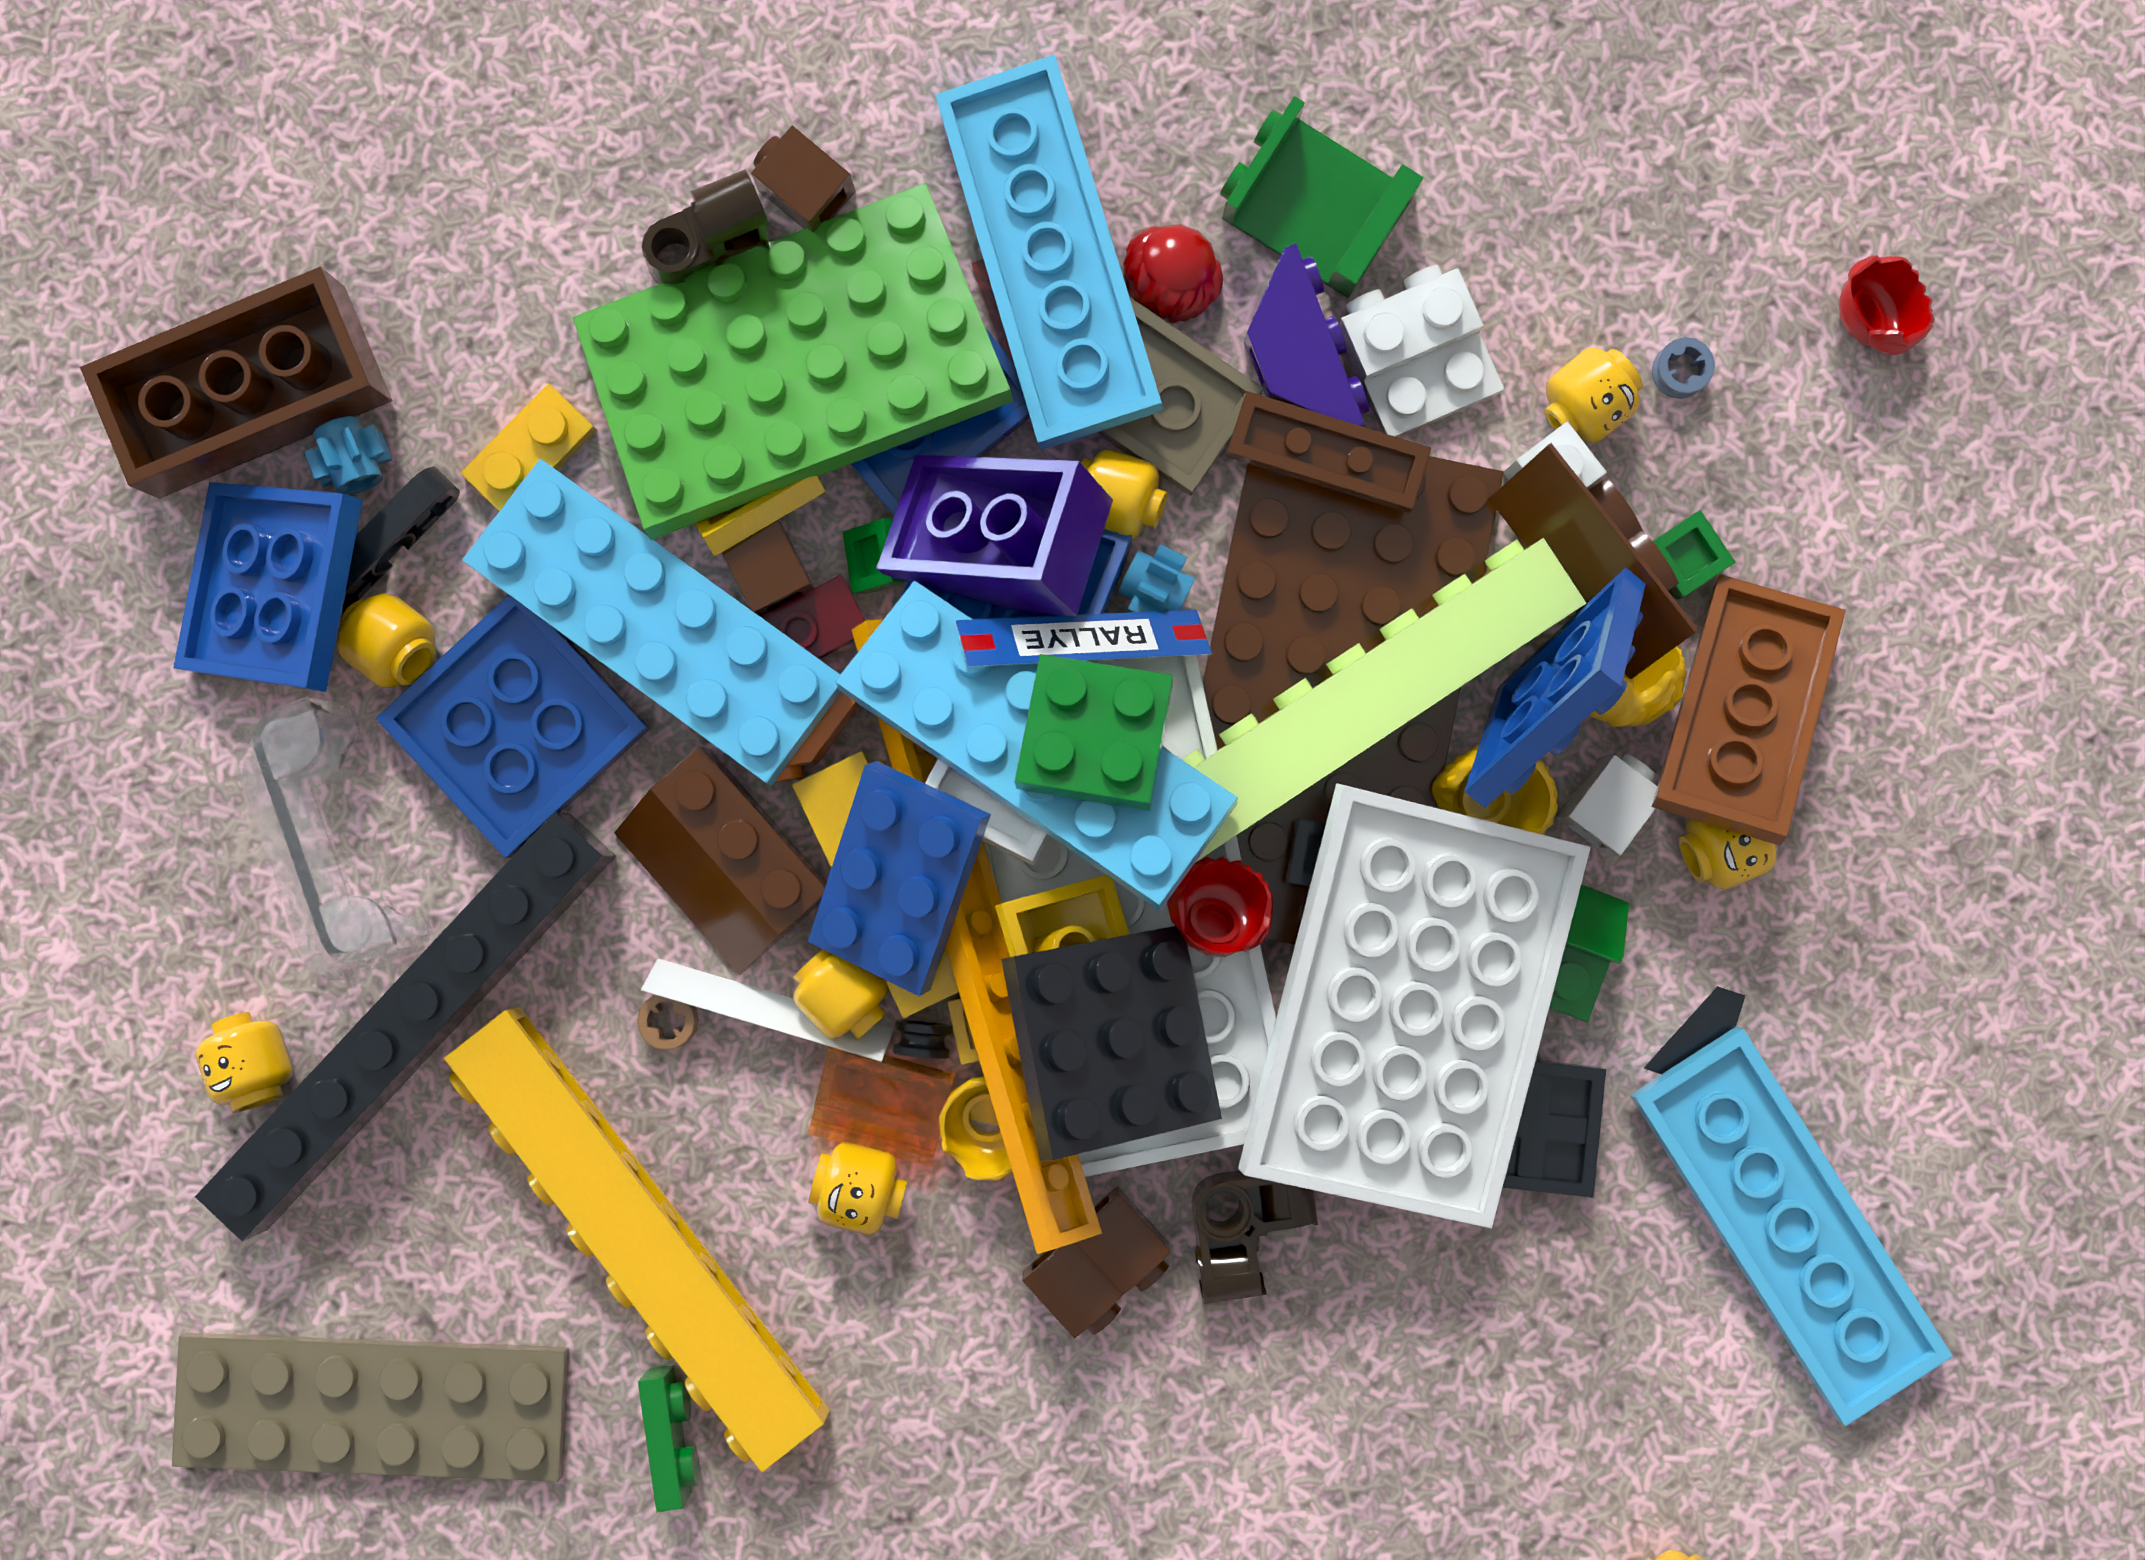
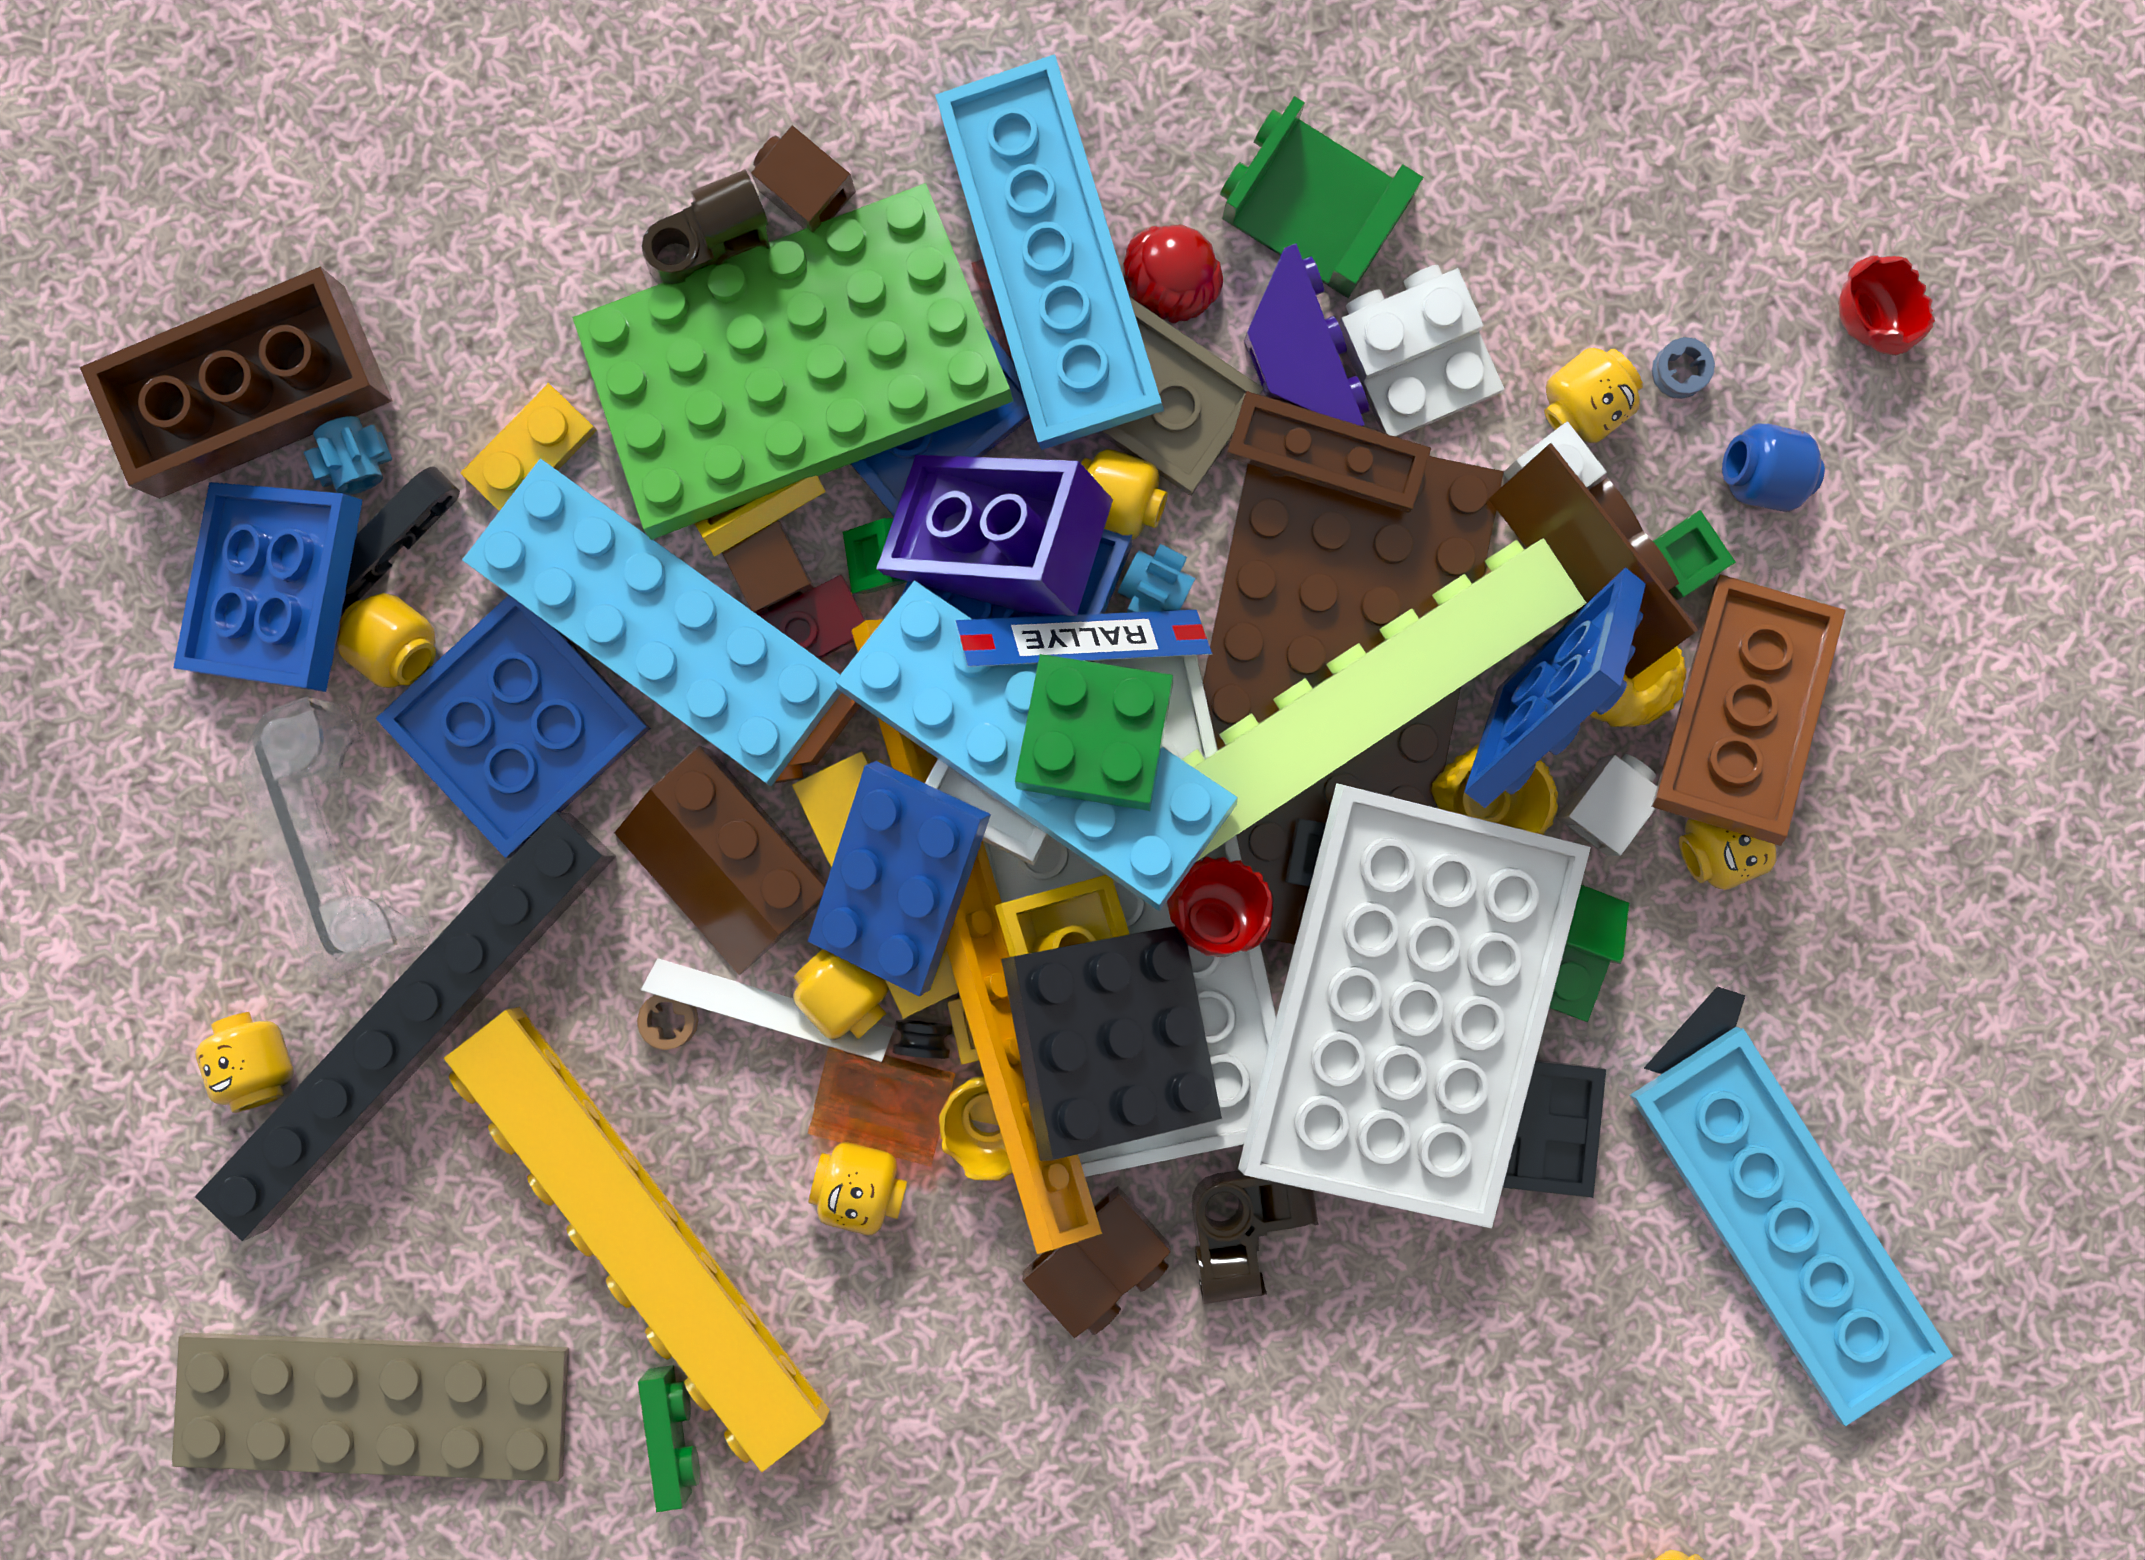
none -> blue head [1722,423,1825,512]

